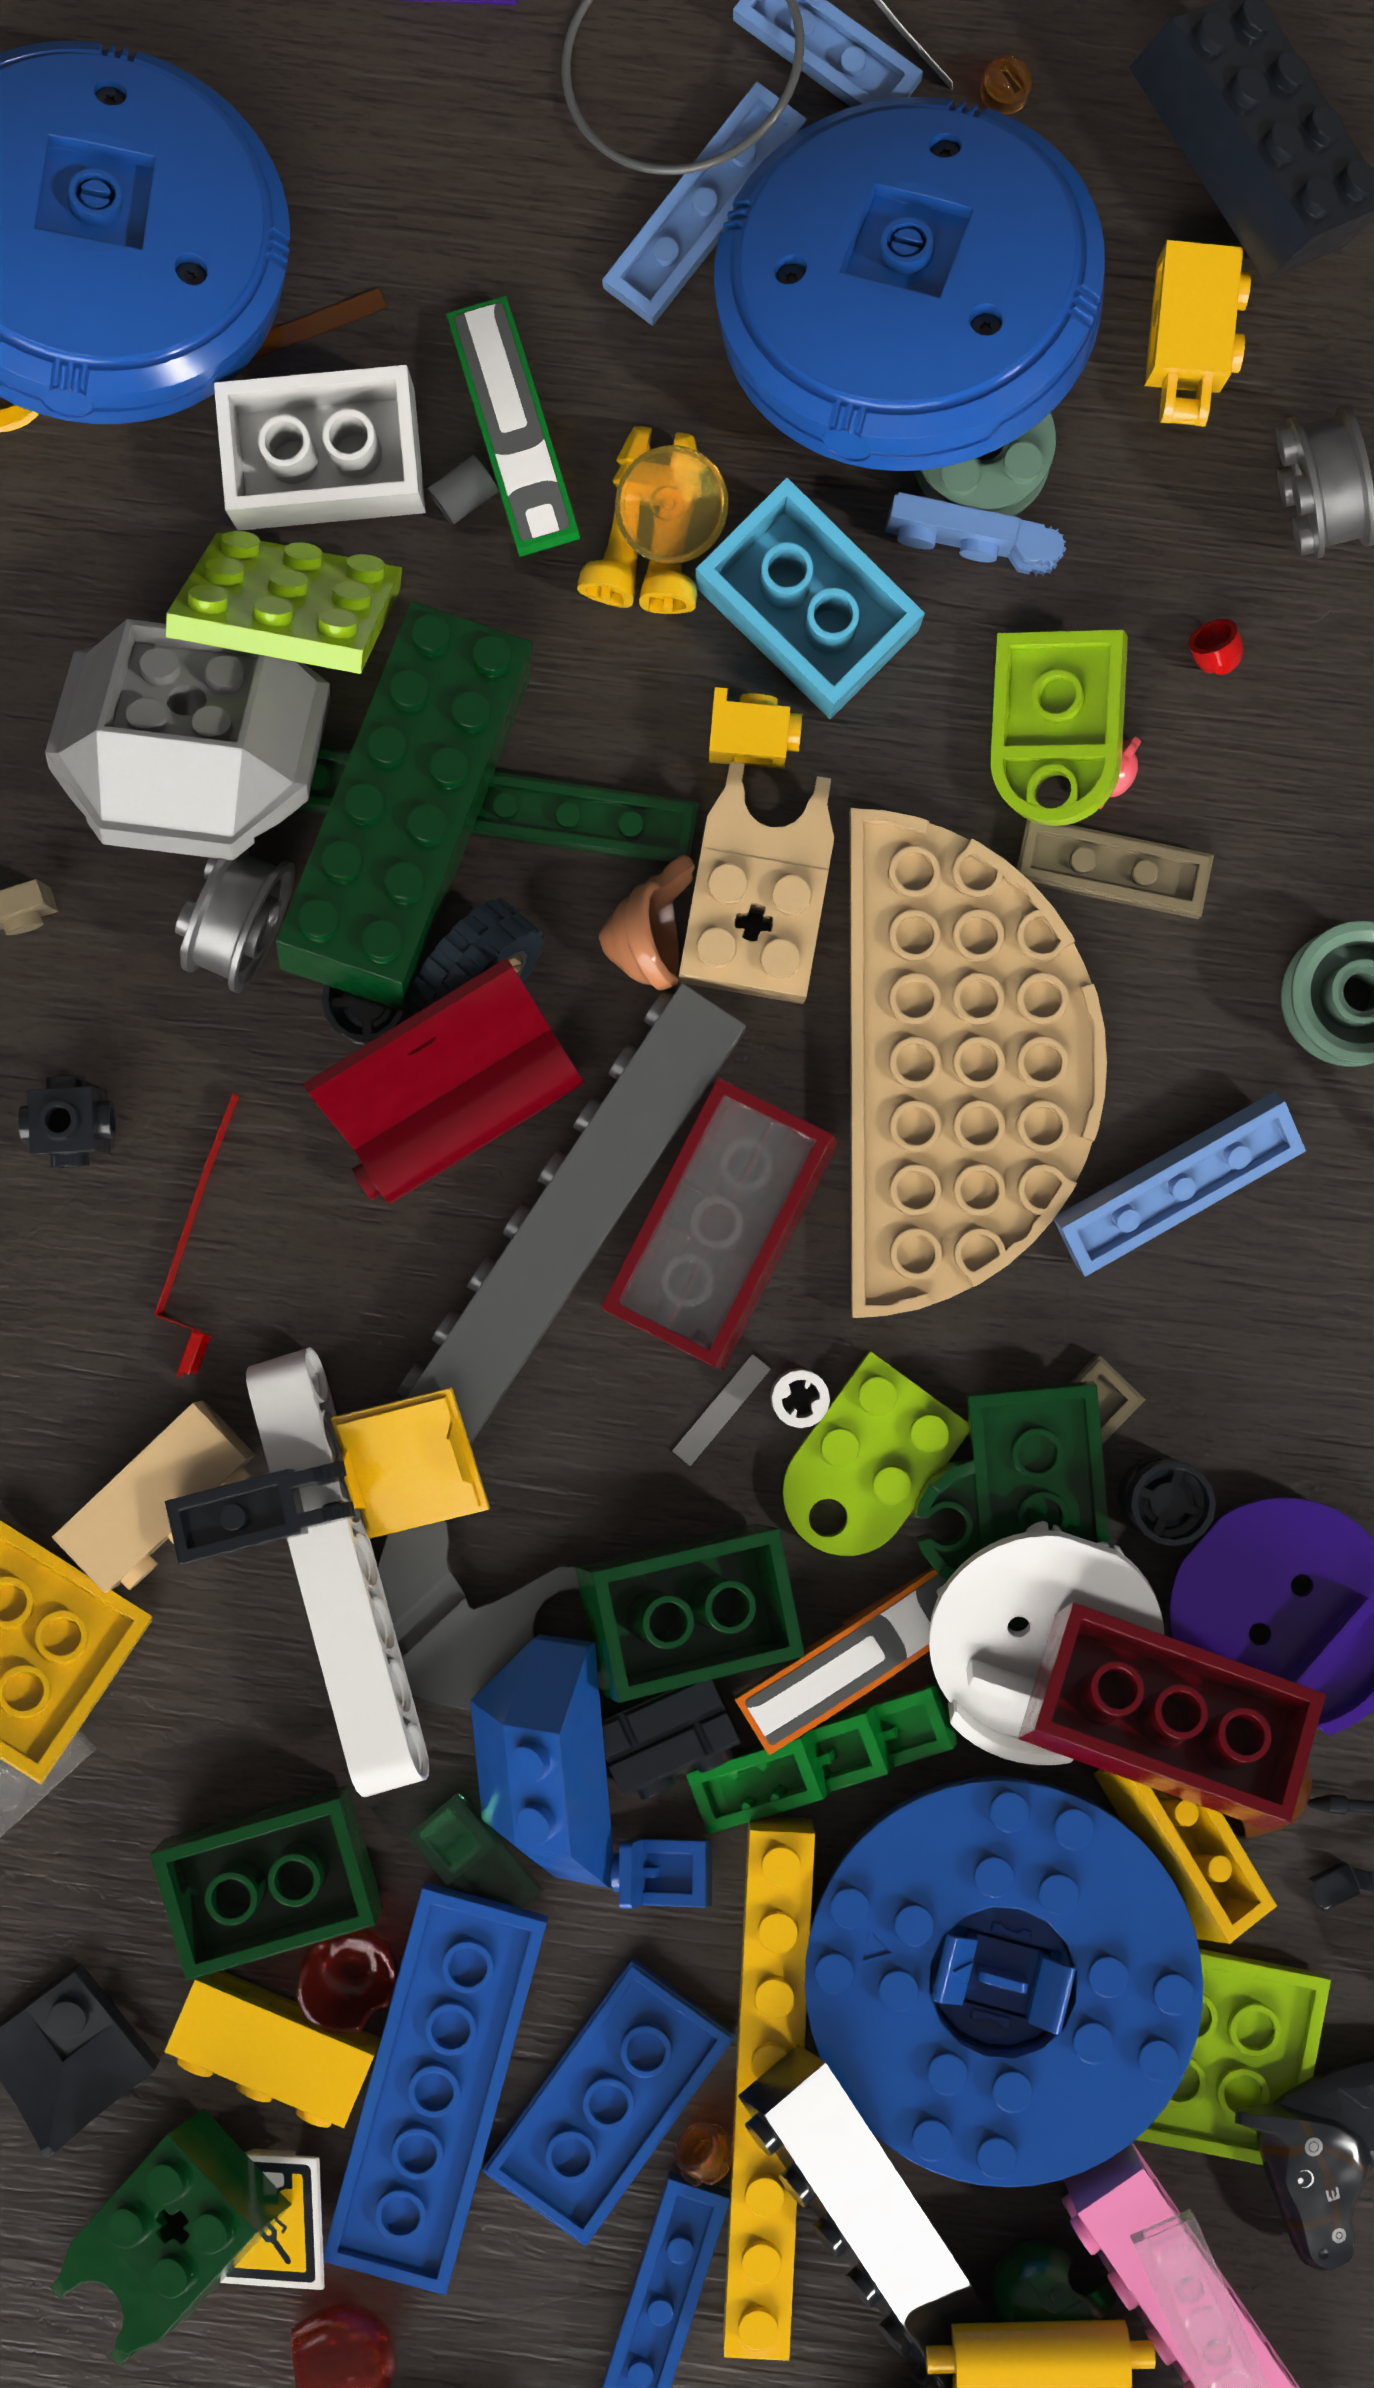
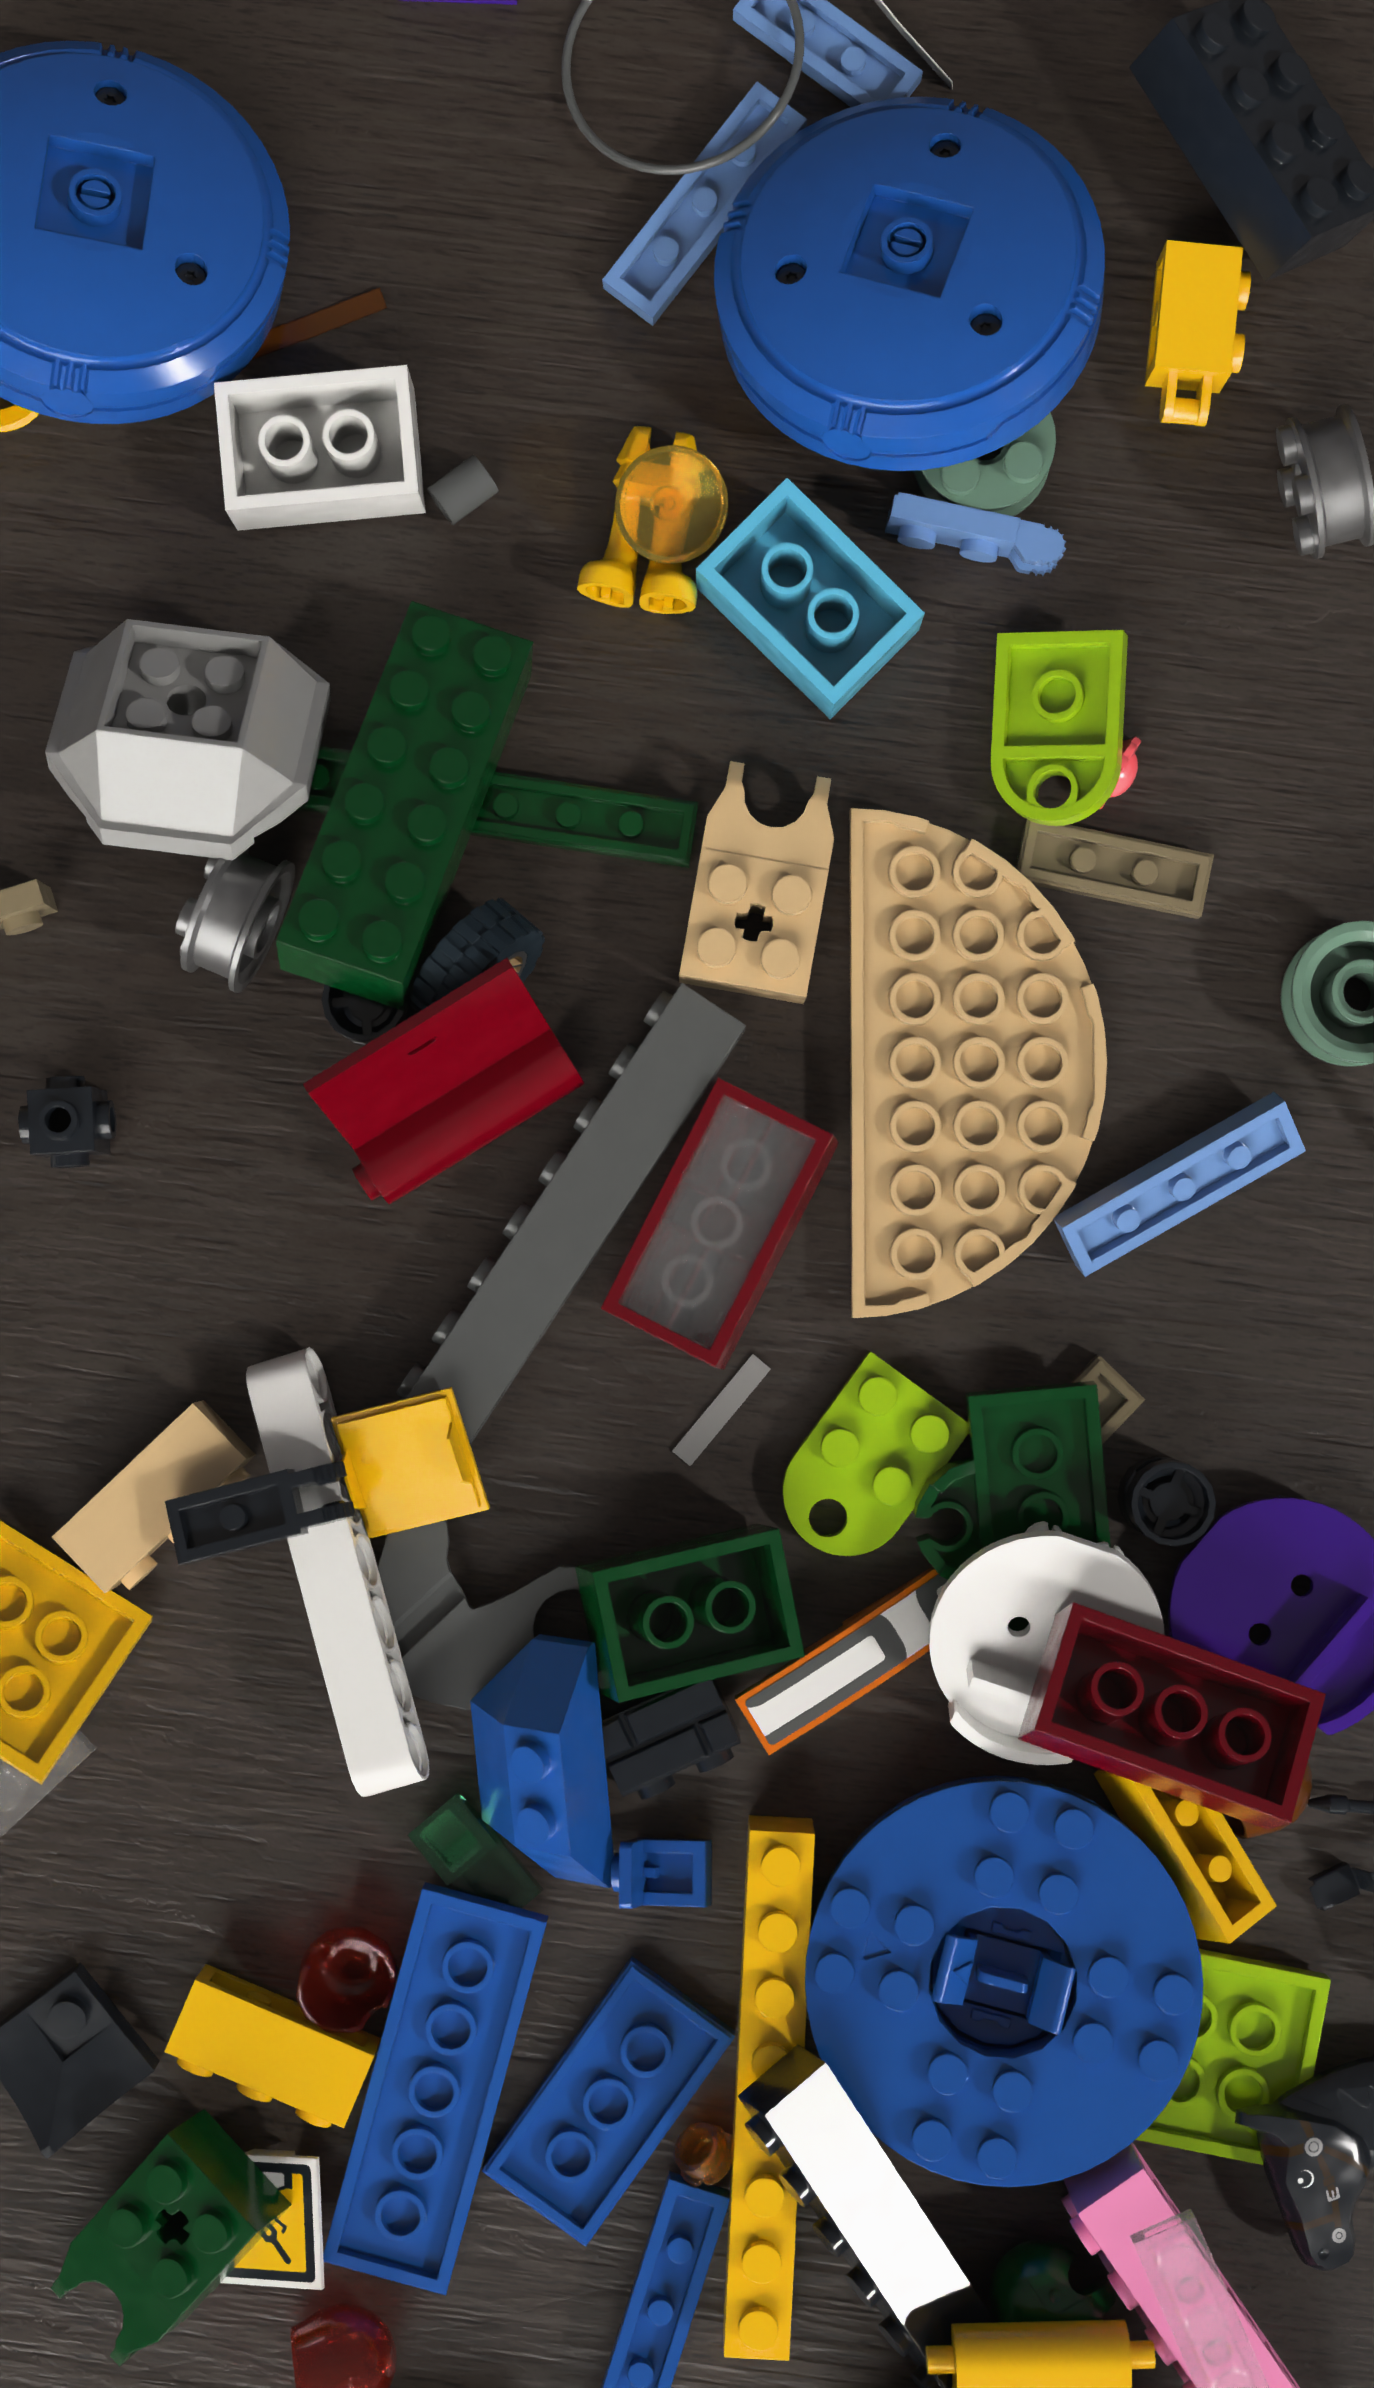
dark green brick [150,1785,384,1981] -> none
red piece [155,1094,240,1377] -> none
lime plate [166,531,402,674] -> none
slope [446,296,580,557] -> none
nougat hat [599,855,695,991] -> none
green slope [686,1682,958,1834] -> none
yellow brick [709,687,802,769] -> none
white gear [770,1368,830,1428] -> none
clear orange hinge [980,55,1032,115] -> none
red hinge [1188,619,1244,675] -> none

